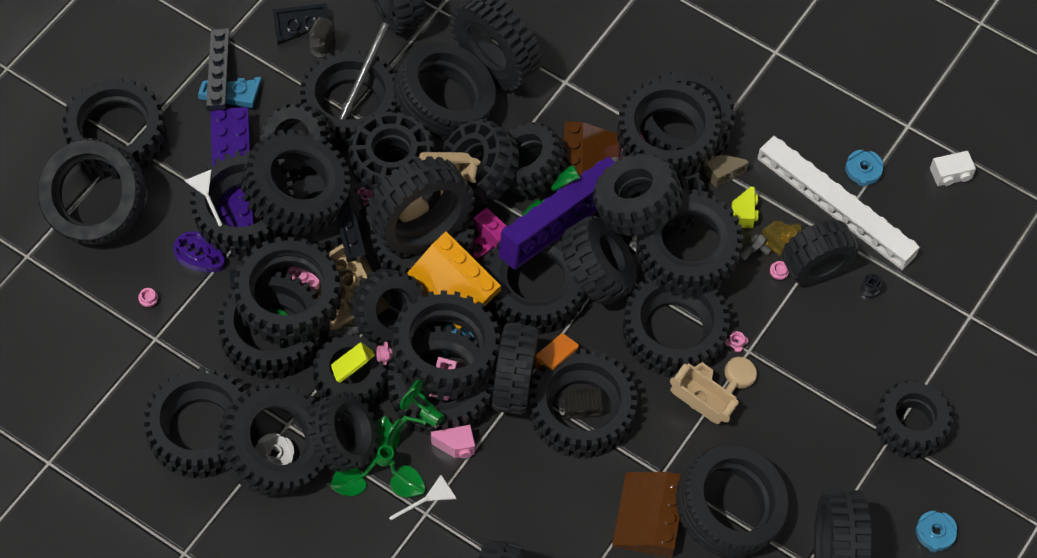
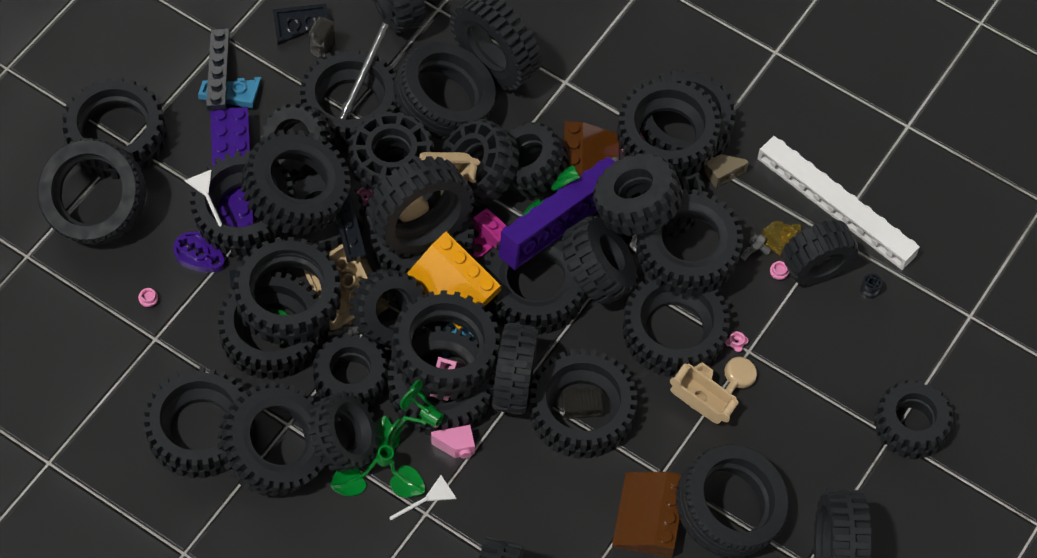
white plate [254,433,294,465] -> none
bright pink plate [287,267,321,292] -> none
neon yellow panel [331,342,375,383] -> none
bright pink plate [377,342,392,365] -> none
orange panel [535,333,579,371] -> none
neon yellow slope [731,187,758,229] -> none
dark azure plate [845,150,883,186] -> none
dark azure plate [915,511,957,552] -> none
white brick [930,151,976,186] -> none

